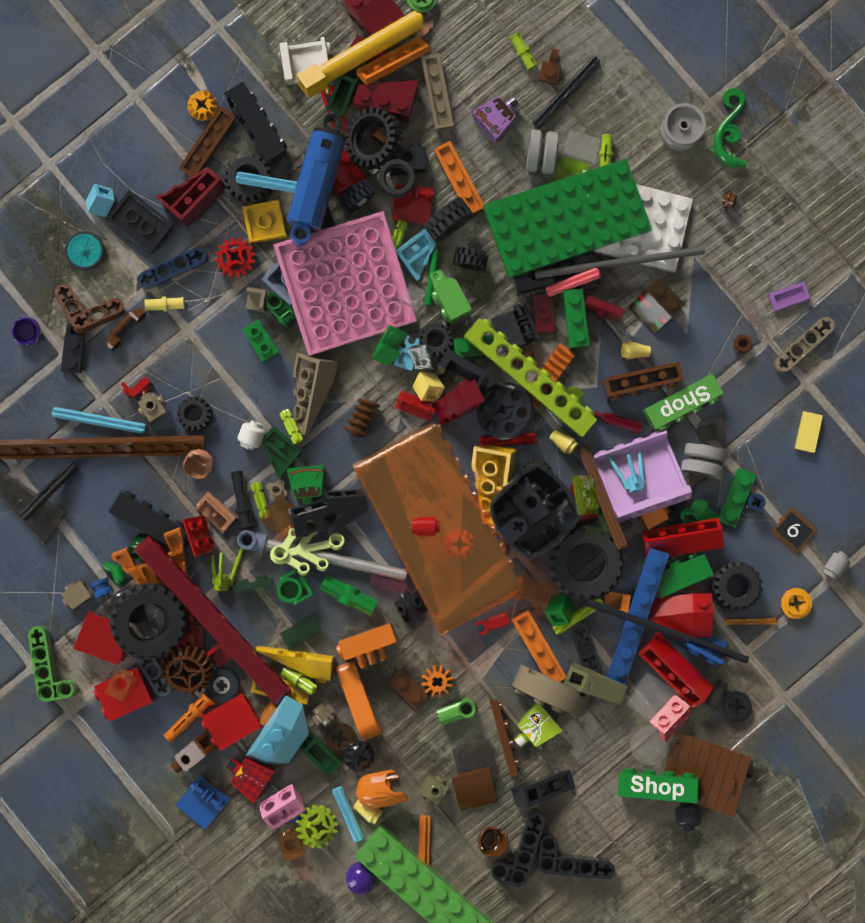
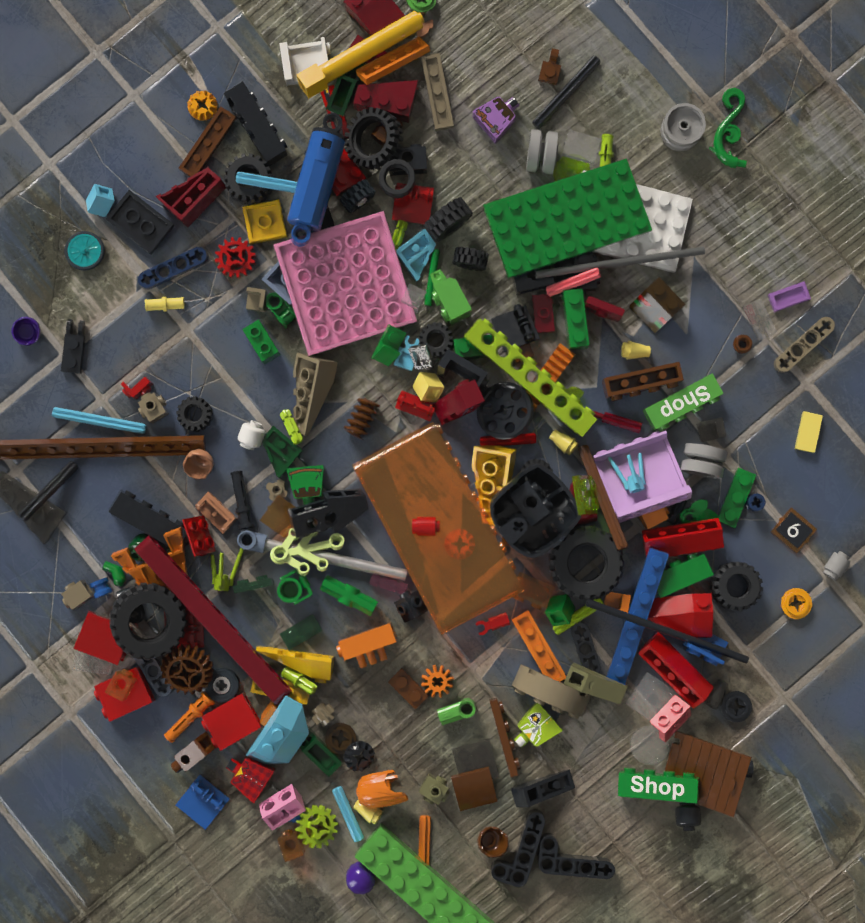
bright green beam [28,626,78,702] -> none
reddish brown beam [55,284,125,333] -> none
reddish brown bar [106,308,147,352] -> none
red panel [206,643,232,668] -> none
lime axle [251,482,271,519] -> none
orange beam [336,660,383,741] -> none
orange plate [433,141,484,215] -> none
lime pin [509,32,538,71] -> none
reddish brown plate [722,191,737,210] -> none
light orange piece [726,618,778,625] -> none

